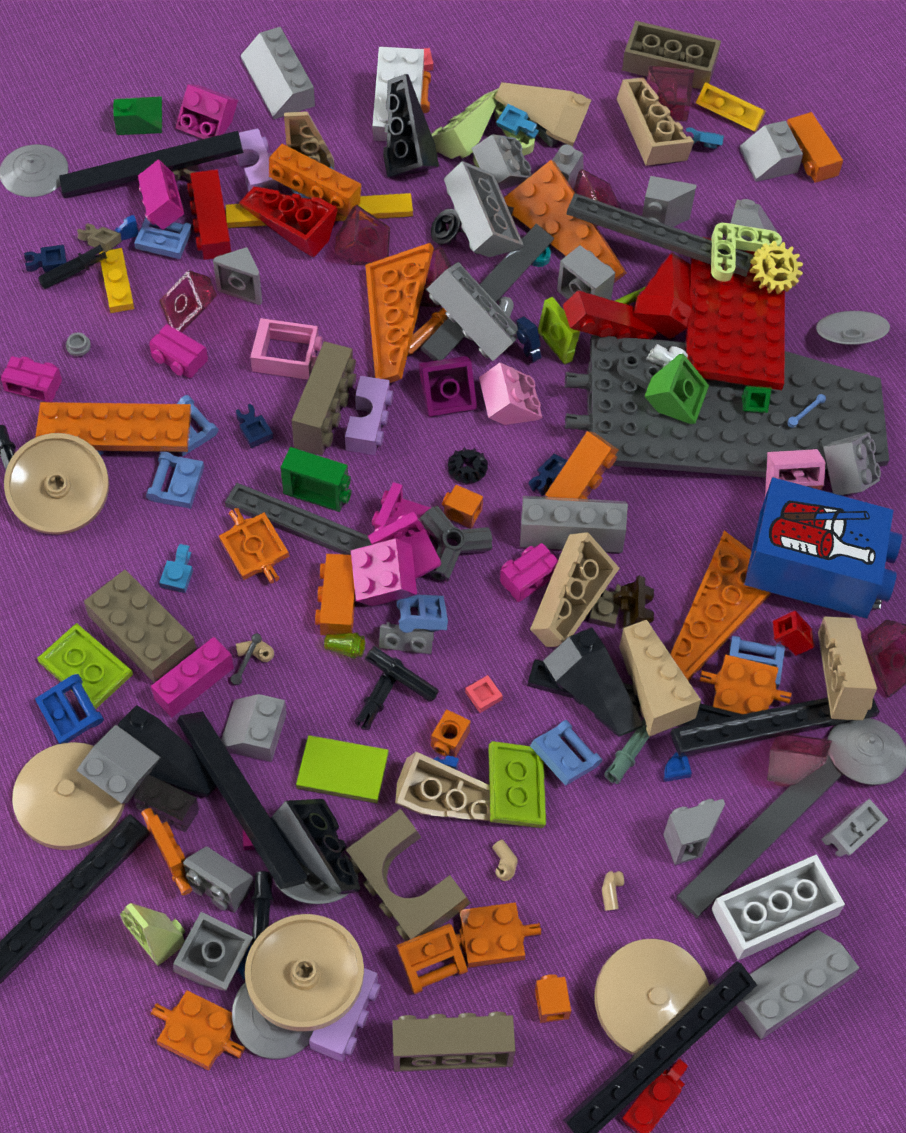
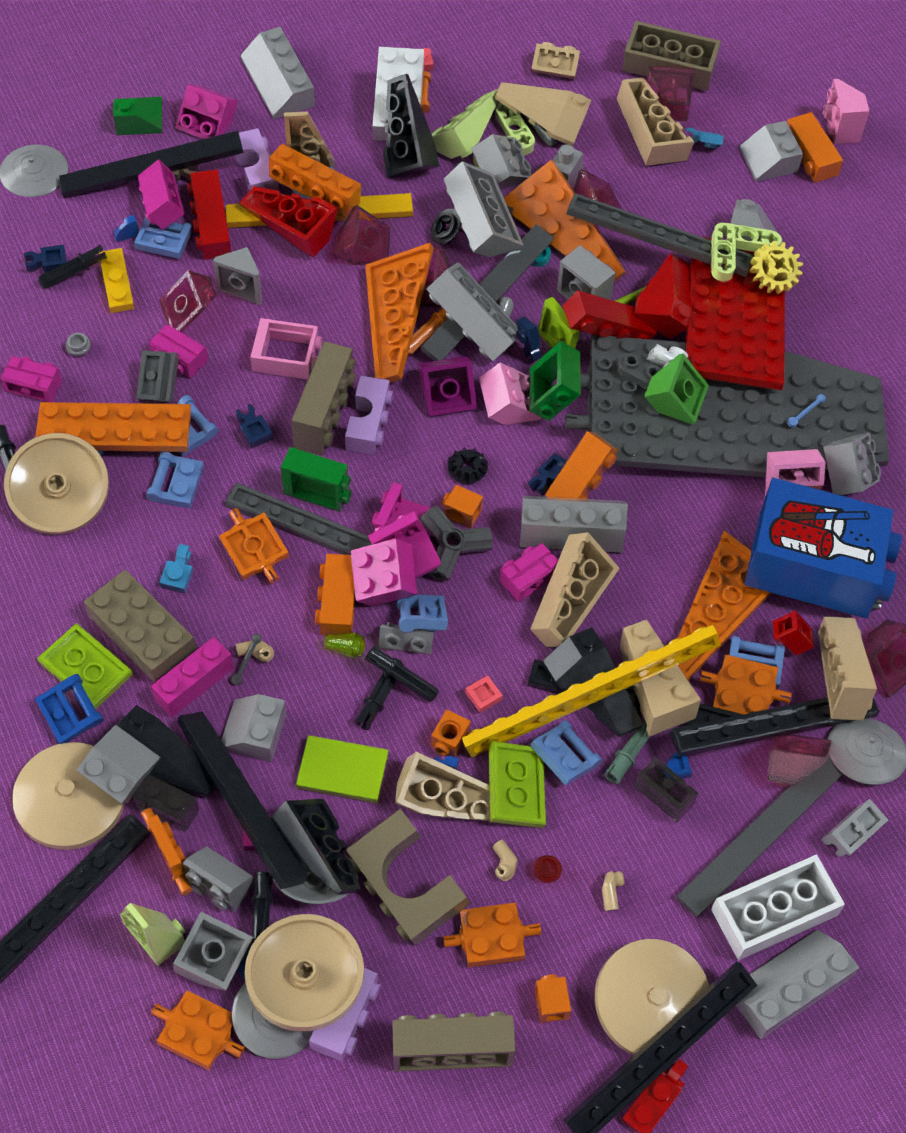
dark tan plate [77,223,122,252] -> none
orange plate [396,923,468,995] -> none
dark azure plate [496,104,539,139] -> none
dark tan plate [589,584,621,628] -> none
dark brown hips [613,575,654,627] -> none
light grey slope [642,176,697,227] -> none
light grey slope [663,799,725,865] -> none
yellow plate [696,82,766,132] -> none
green slope [742,386,772,413] -> none
light grey hat [816,311,890,345] -> none
none -> dark grey plate [136,350,179,403]
none -> yellow plate [462,625,721,758]
none -> green window [530,341,581,422]
none -> tan bracket [532,42,580,79]
none -> clear red plate [534,855,562,883]
none -> clear smoke brick [635,757,698,823]
none -> bright pink slope [823,79,870,144]

